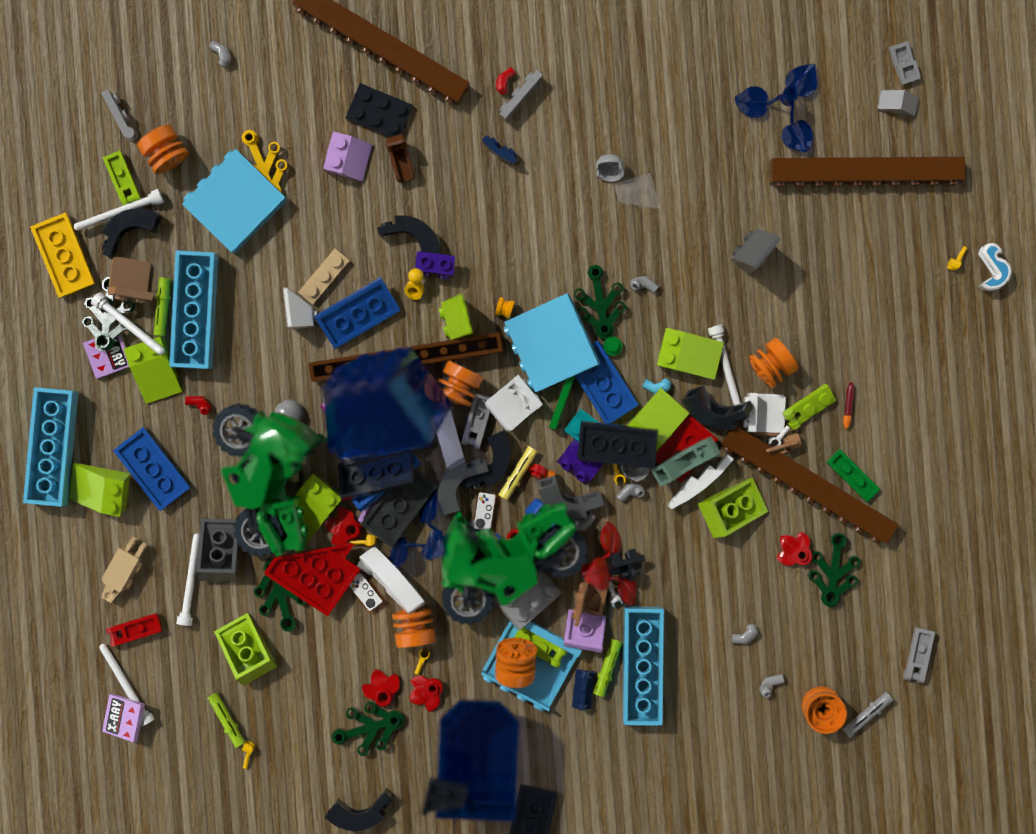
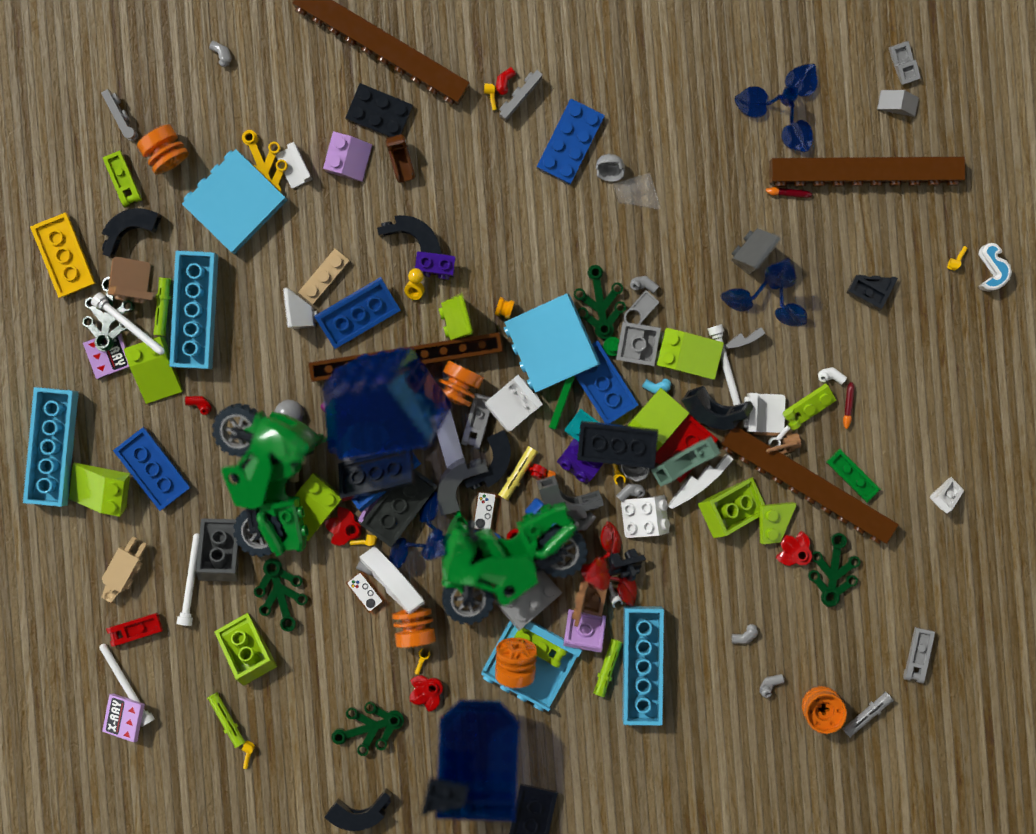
white piece [74,189,164,231] -> none
red wing [264,542,361,617] -> none
red plate [362,669,400,707] -> none
dark blue slope [482,135,518,166] -> none
dark blue hinge [572,669,595,711] -> none
orange wheel [748,337,799,389] -> none
none -> white panel [276,142,312,189]
none -> yellow hand [484,83,497,110]
none -> blue plate [536,98,605,185]
none -> light grey plate [616,321,664,366]
none -> white bracket [621,495,670,538]
none -> light grey piece [623,290,659,324]
none -> clear blue plant [720,258,808,326]
none -> light grey slope [724,327,765,349]
none -> lime wing [759,502,796,544]
none -> dark red piece [765,187,812,198]
none -> white arm [818,367,847,385]
none -> black wing [846,275,898,311]
none -> white slope [930,477,964,514]

